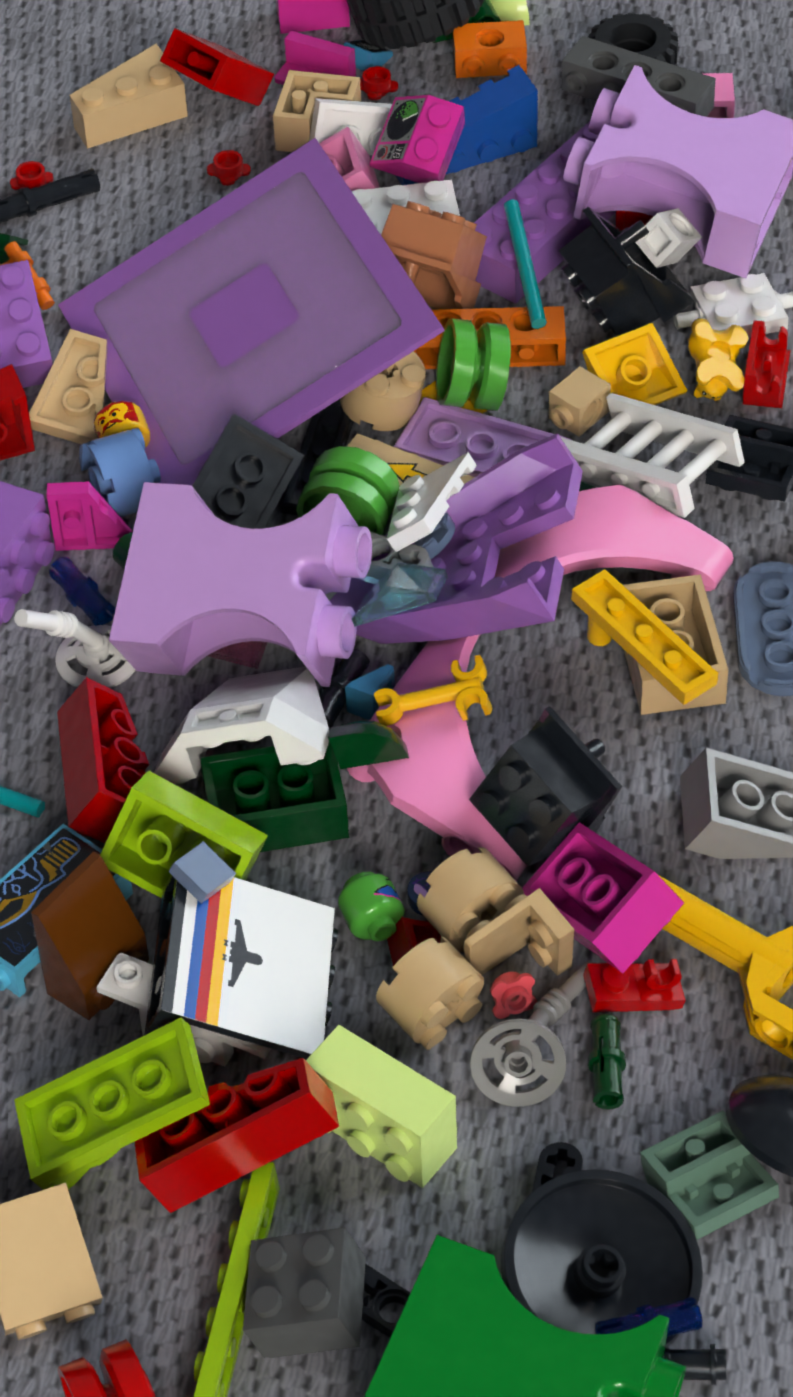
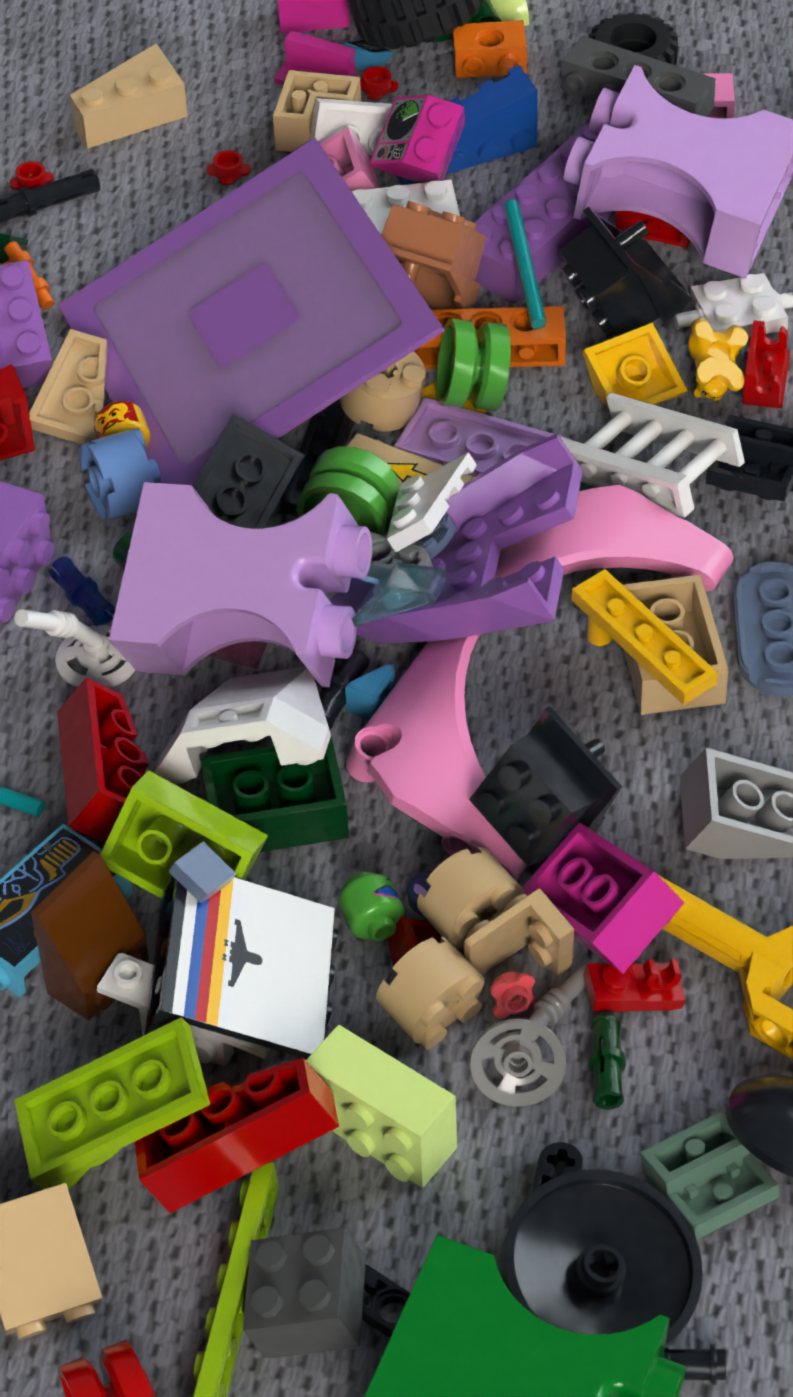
dark pink wing [46,481,133,551] -> none
red brick [160,28,274,106] -> none
dark green brick [328,721,409,769] -> none
yellow bar [374,655,492,726] -> none
tan brick [549,366,611,437] -> none
clear blue pin [595,1297,703,1337] -> none
white brick [635,208,702,268] -> none

